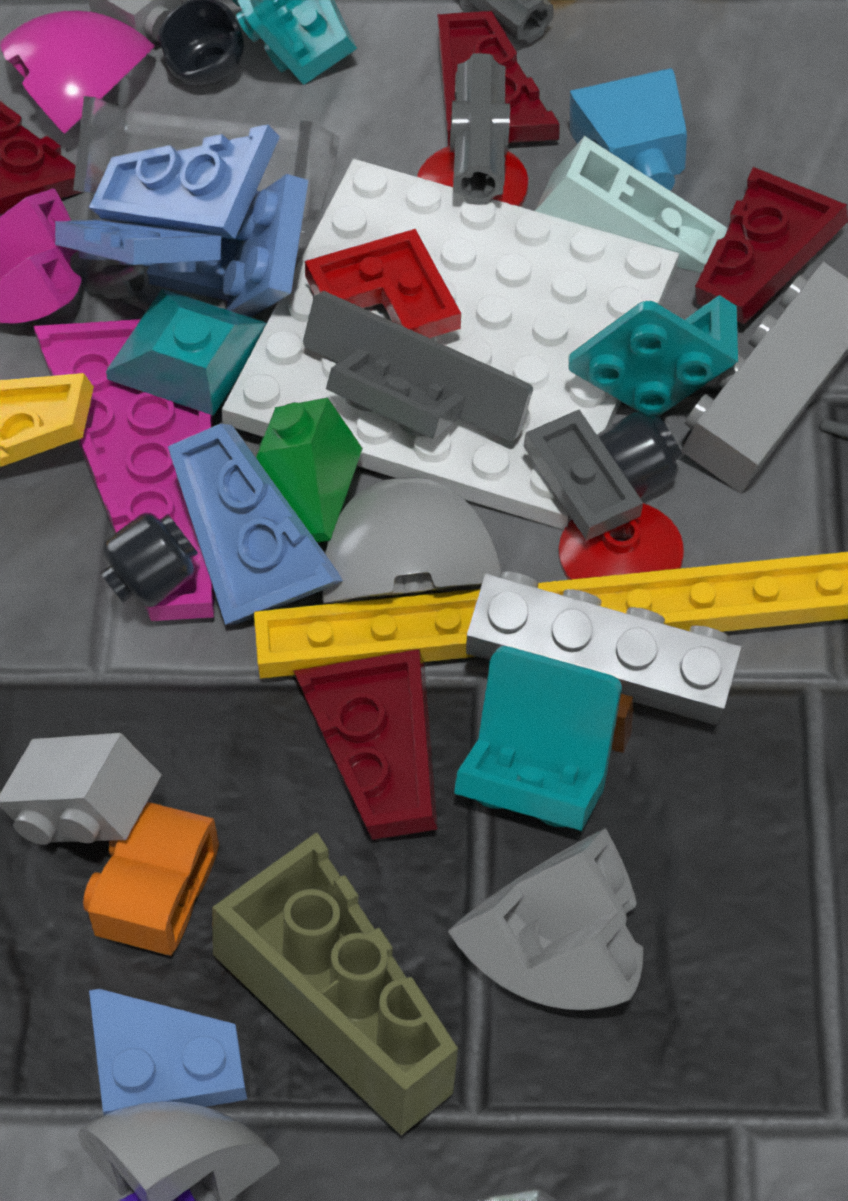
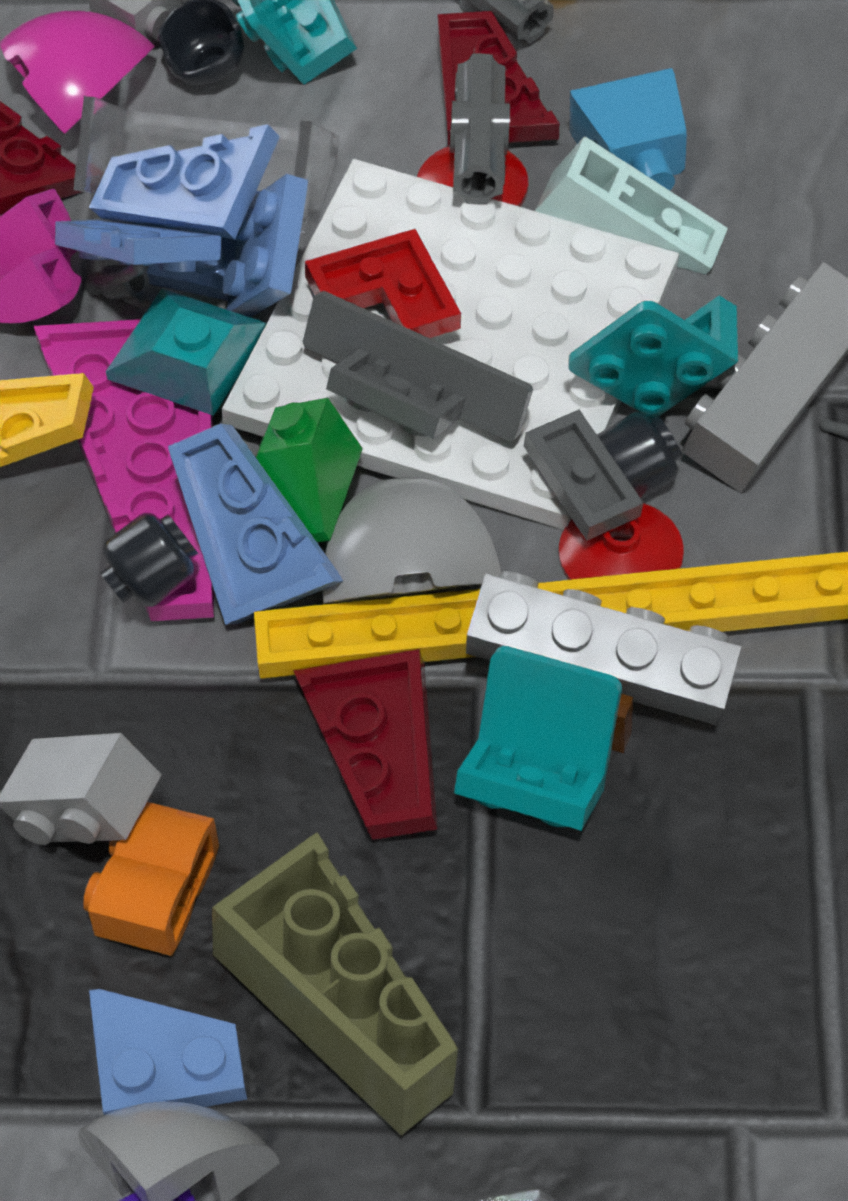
light grey brick [448,828,643,1010] -> none
dark red wing [695,167,848,324] -> none

